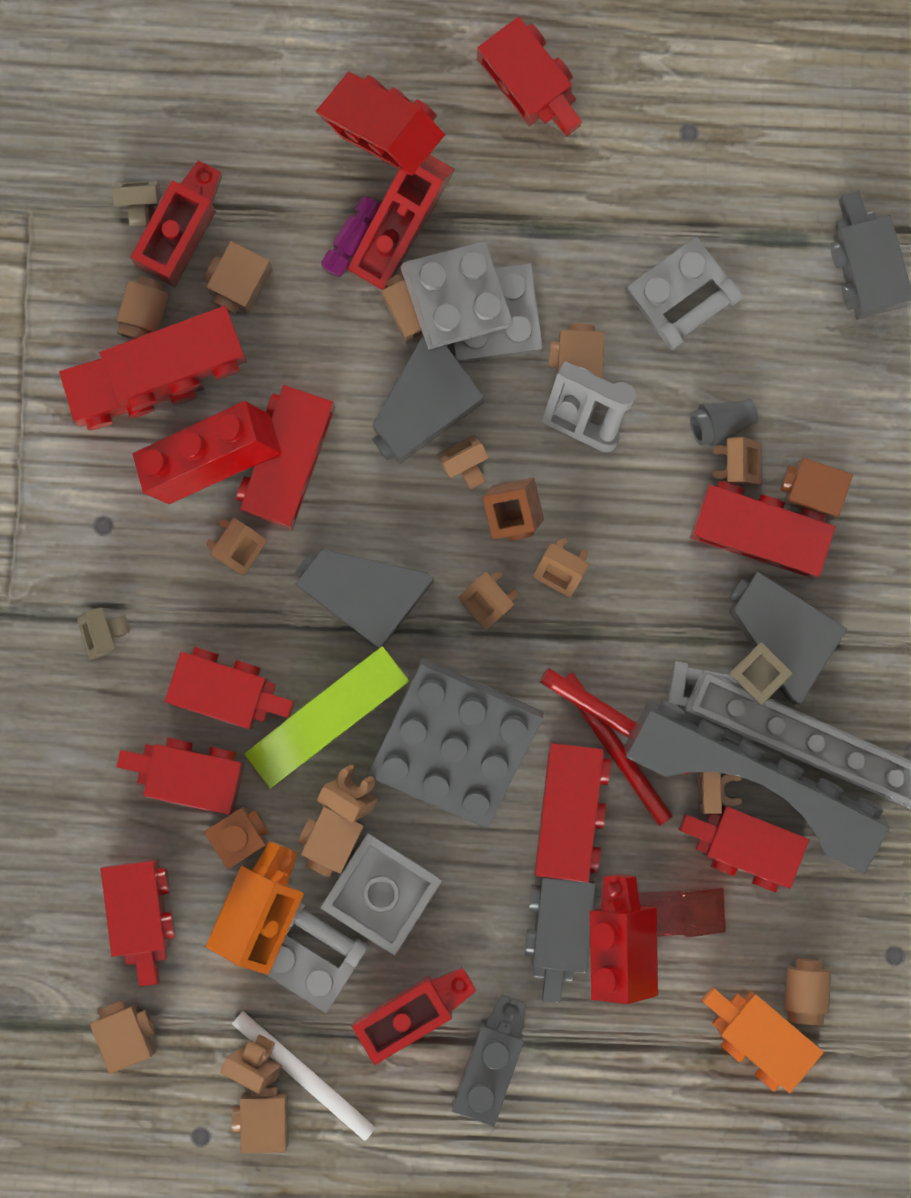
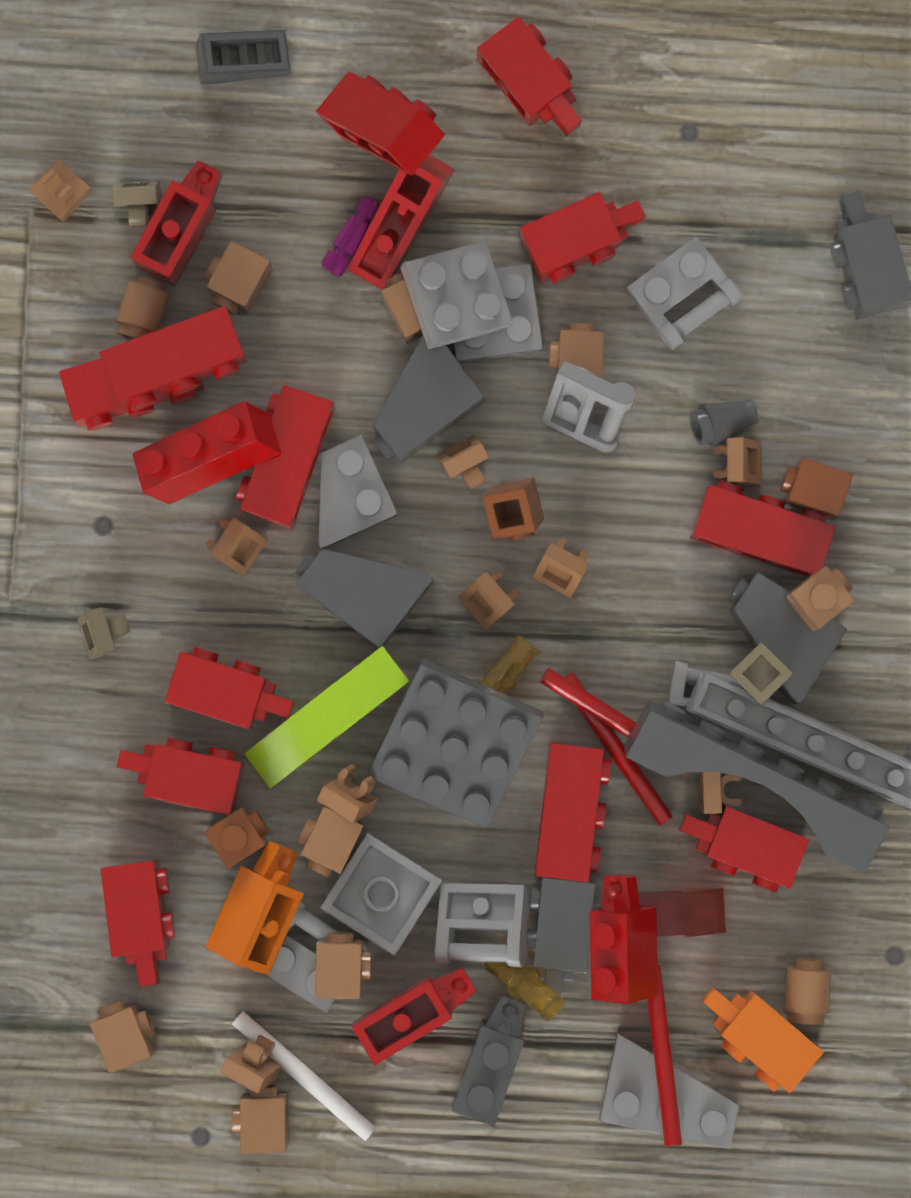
none -> medium nougat tile [29,159,92,222]
none -> dark grey slope [196,30,291,85]
none -> medium nougat brick [315,932,371,999]
none -> light grey wing [318,435,398,550]
none -> light grey plate [435,883,530,967]
none -> clear yellow pin [480,635,540,694]
none -> clear yellow pin [484,962,564,1020]
none -> red hinge [519,192,646,284]
none -> light grey wing [599,1032,739,1149]
none -> red bar [647,965,683,1147]
none -> medium nougat brick [785,566,855,631]

